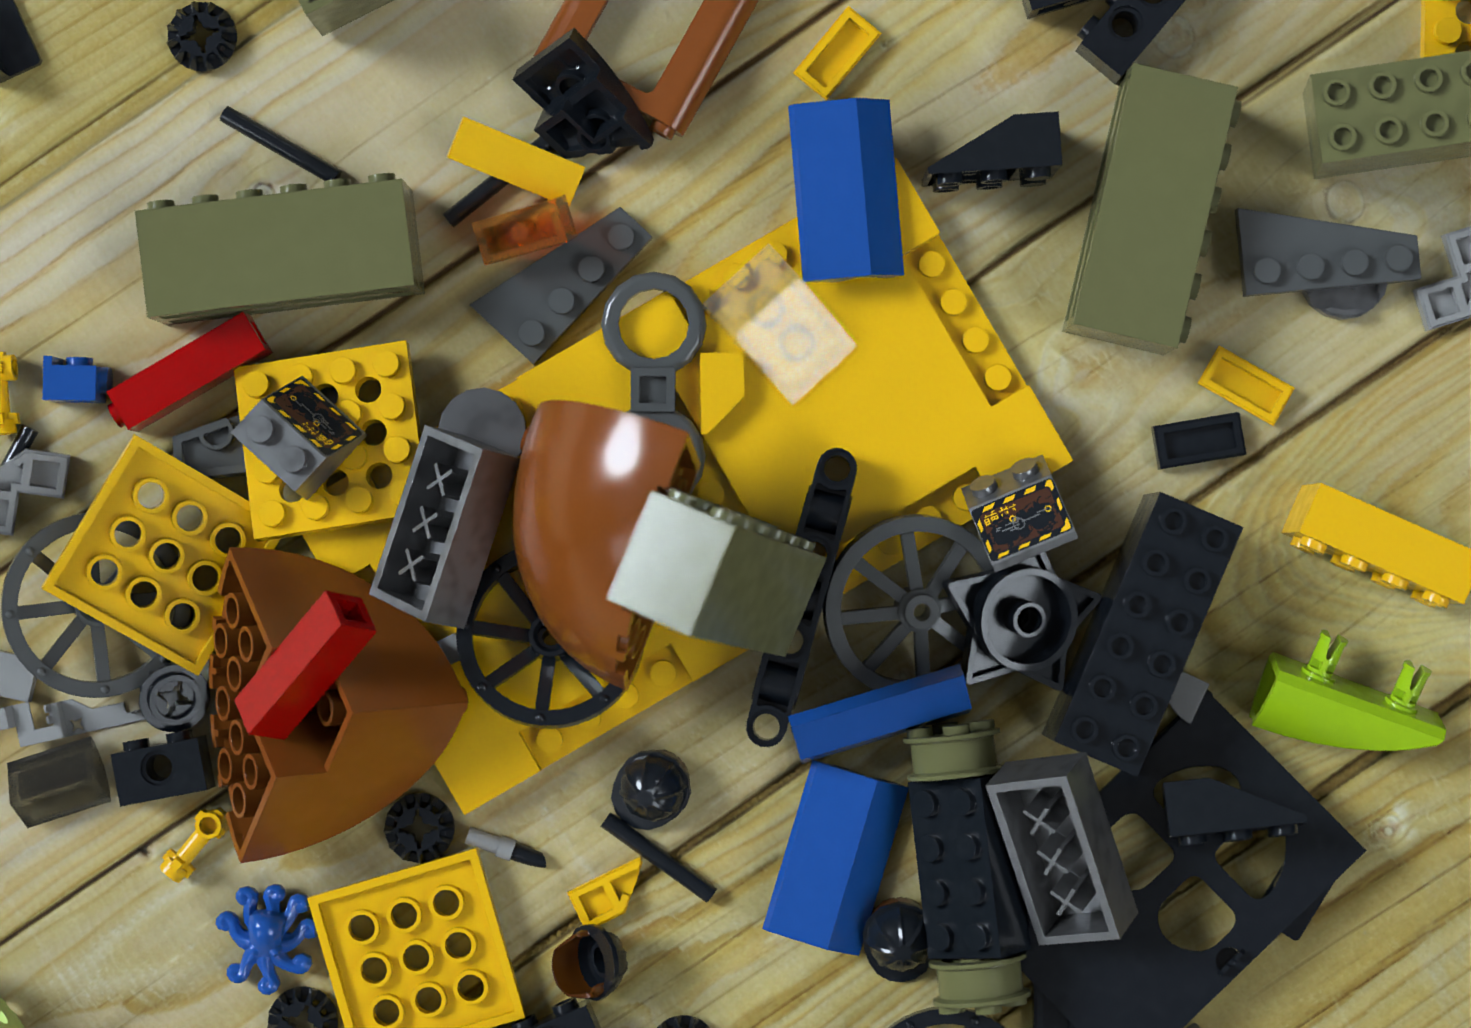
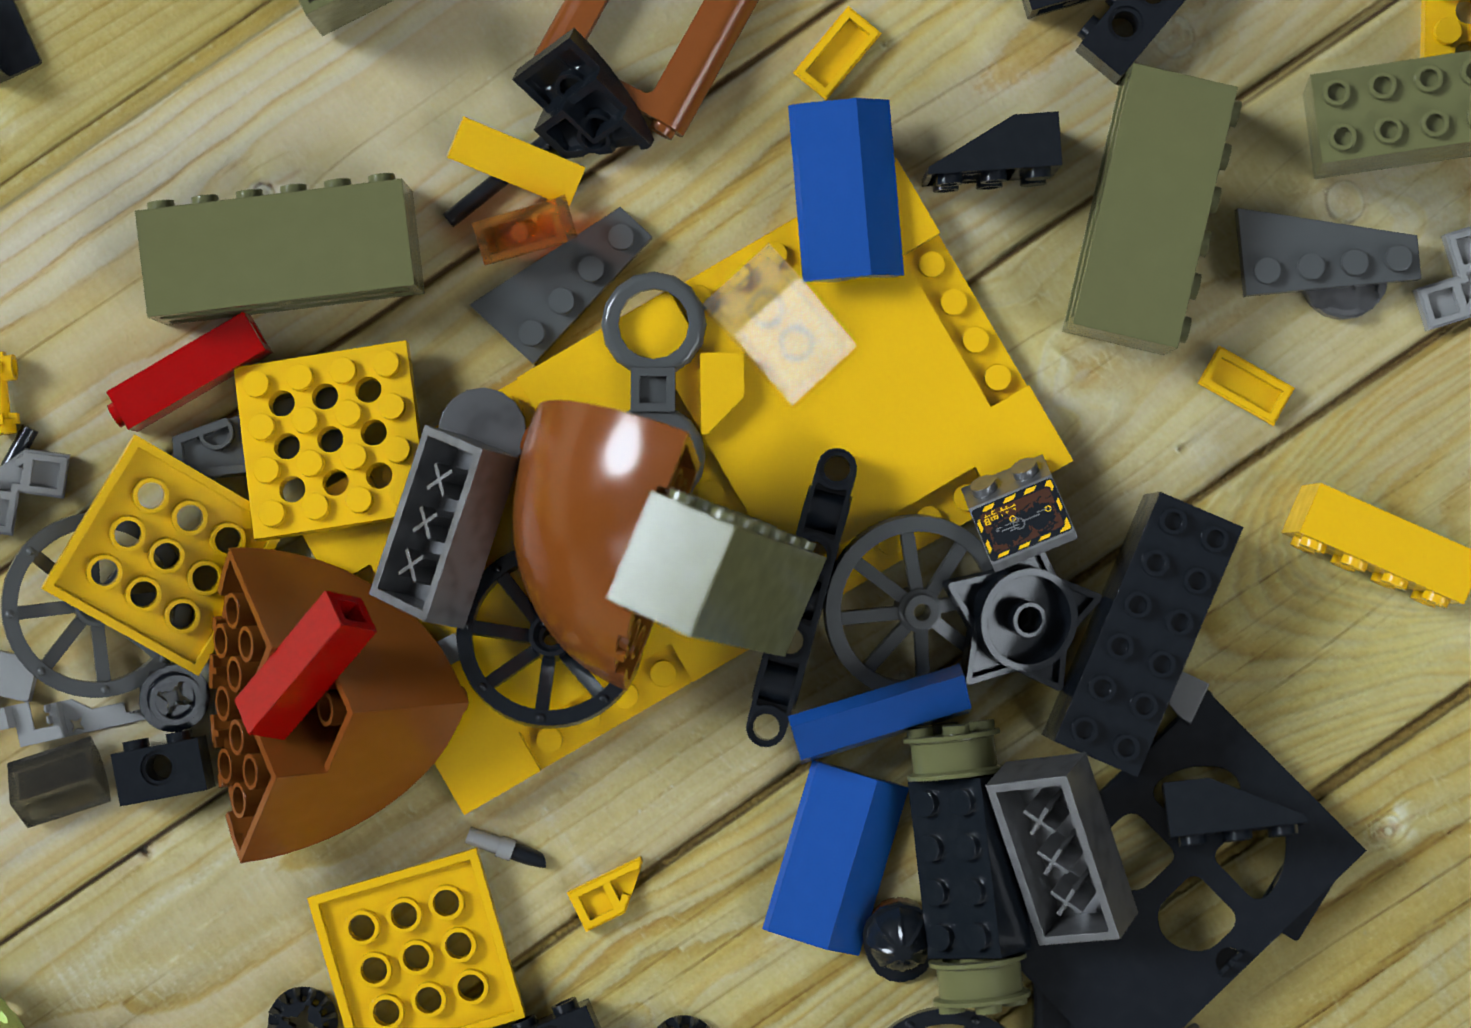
blue brick [42,356,113,403] -> none
yellow bar [159,807,229,883] -> none
black gear [167,1,237,72] -> none
blue animal [215,884,318,995] -> none
black bar [220,106,342,181] -> none
flat silver slope [231,376,367,500] -> none
black gear [384,793,455,864] -> none
piece [552,924,628,1001] -> none
black bar [600,812,717,903] -> none
black piece [611,749,691,830] -> none
black tile [1151,412,1247,470] -> none
lime piece [1249,630,1446,751] -> none

